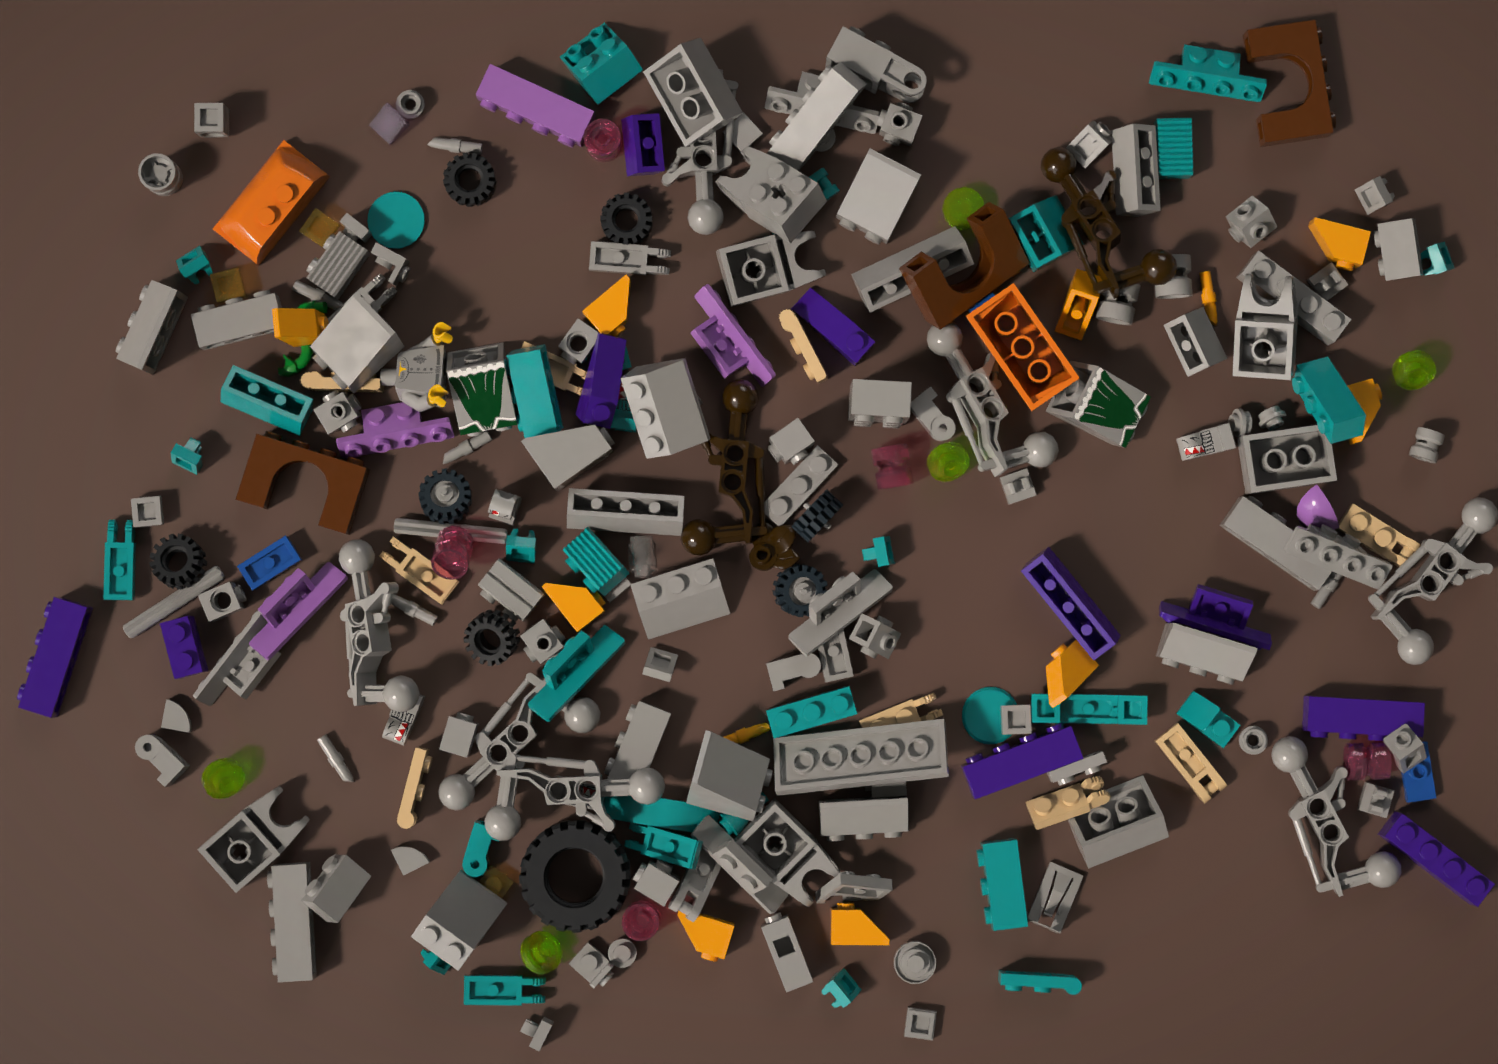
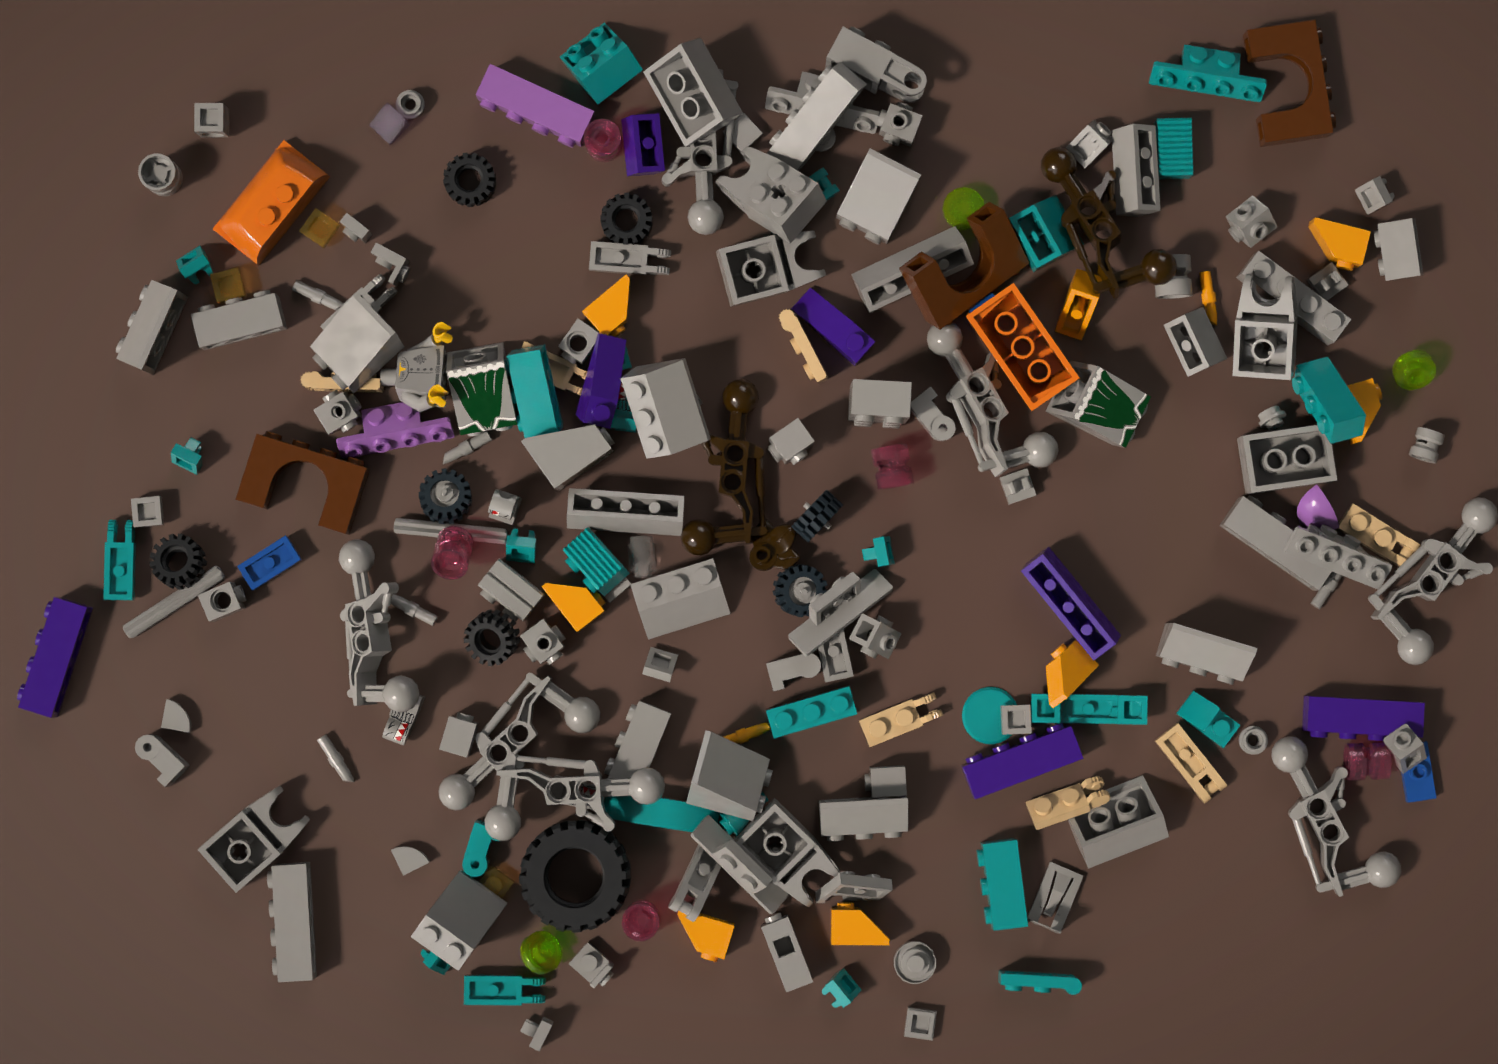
dark purple brick [160,616,208,679] -> none
light grey bracket [193,611,281,706] -> none
clear neon green plate [201,758,245,799] -> none
teal brick [220,365,313,436] -> none
medium lavender bracket [249,562,348,660] -> none
light orange slope [272,308,329,347] -> none
green animal [278,301,328,377] -> none
light grey brick [301,854,371,923] -> none
light grey brick [306,231,370,300] -> none
teal piece [367,192,425,249] -> none
tan hinge [379,536,459,605] -> none
tan plate [397,747,432,829] -> none
light grey piece [427,137,483,155] -> none
teal bracket [528,625,625,722] -> none
light grey plate [608,938,637,968] -> none
teal hinge [624,822,703,870] -> none
light grey brick [633,859,680,906] -> none
medium lavender bracket [690,284,776,387] -> none
light grey plate [764,445,838,526] -> none
light grey plate [773,719,949,796] -> none
clear neon green plate [927,442,970,482] -> none
light grey plate [1047,750,1107,786] -> none
light grey wheel [1096,284,1141,326] -> none
dark purple bracket [1159,584,1272,650] -> none
light grey leg [1176,423,1236,461] -> none
light grey plate [1228,409,1252,437] -> none
light grey tile [1357,782,1394,818] -> none
dark purple brick [1378,811,1495,907] -> none
teal tile [1421,242,1455,275] -> none

